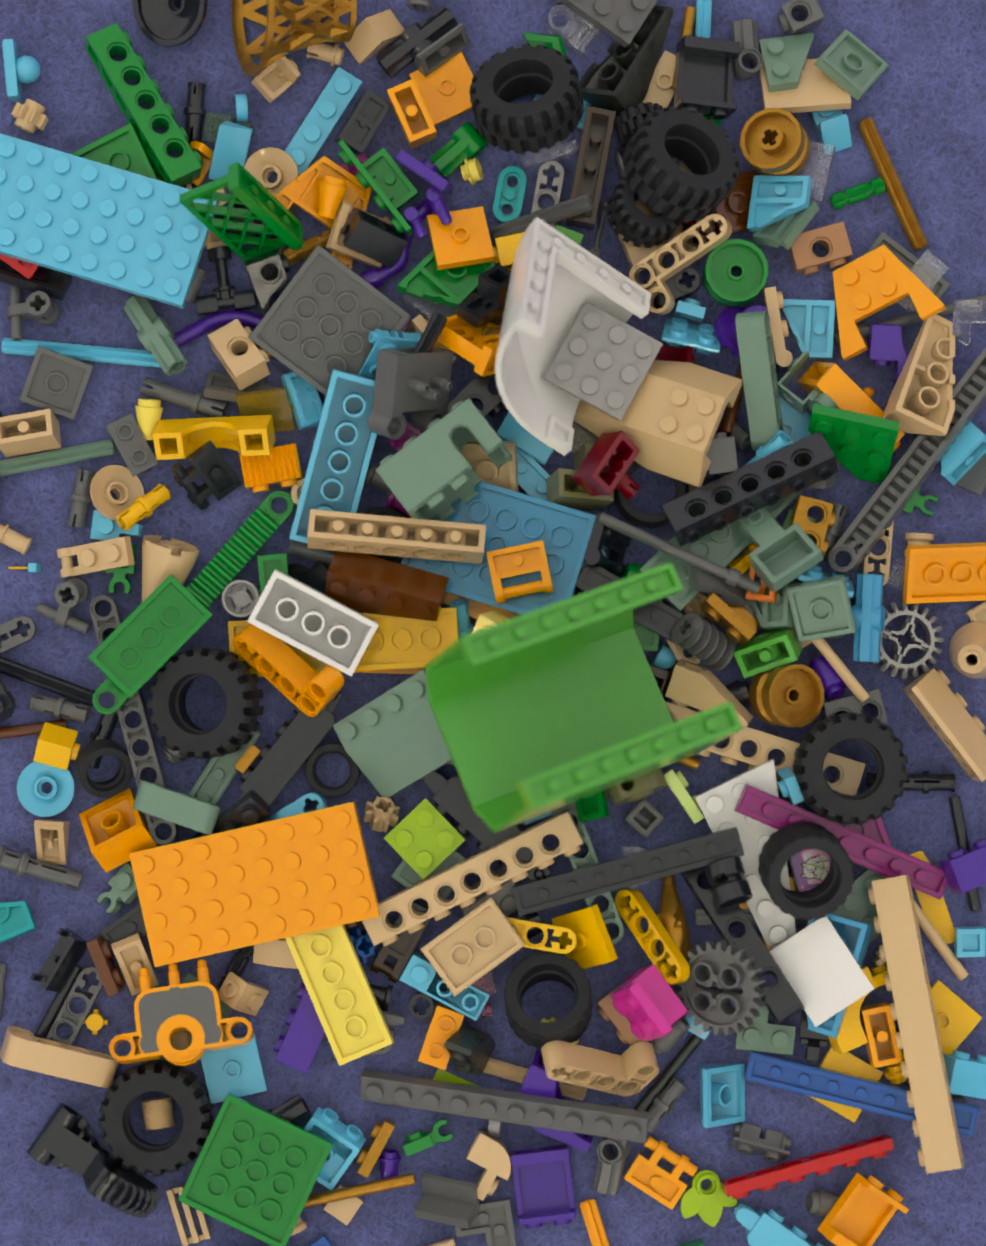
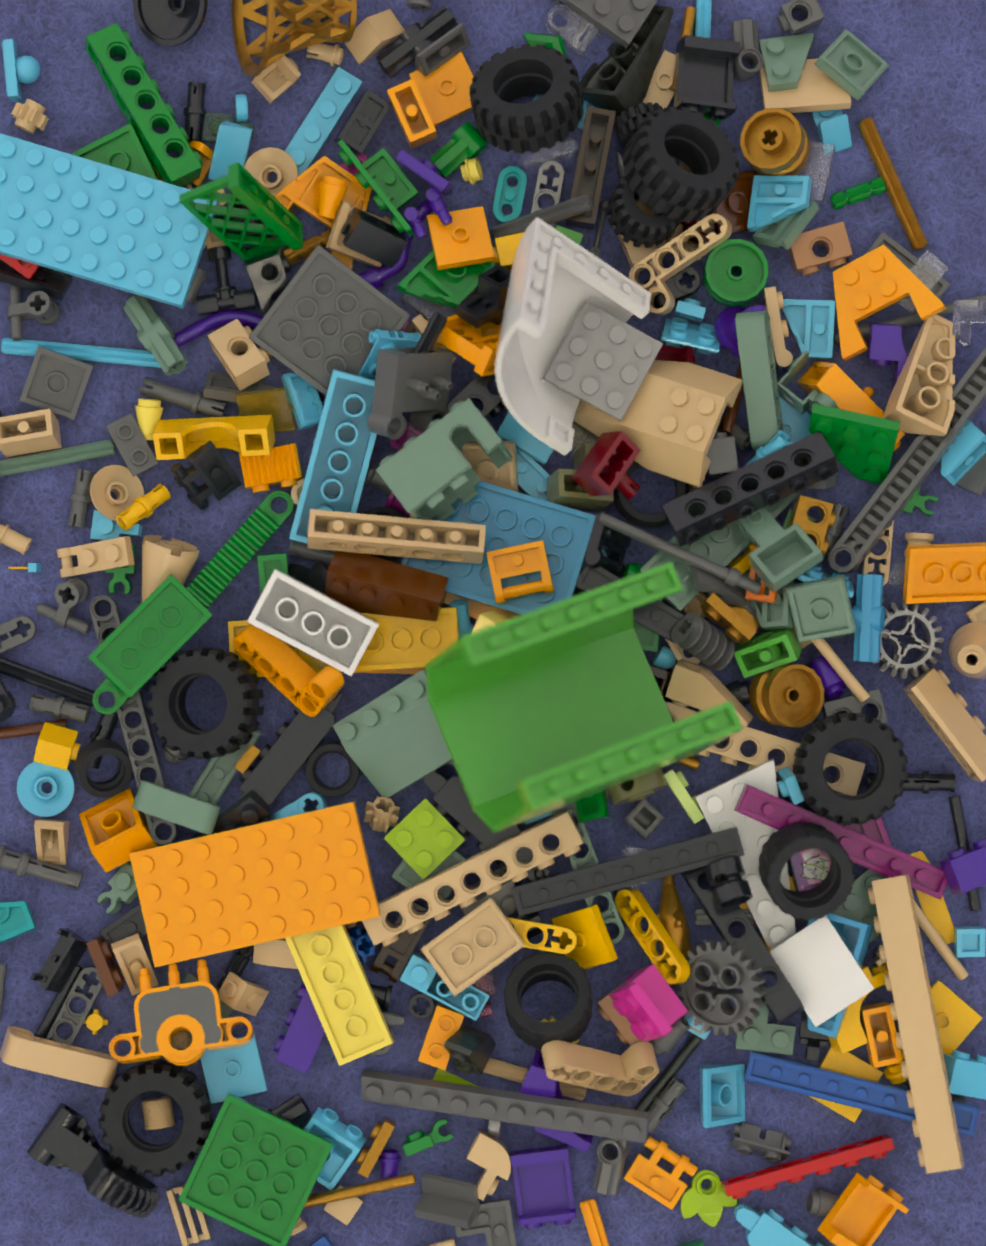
light grey wheel [222,580,261,618] -> none

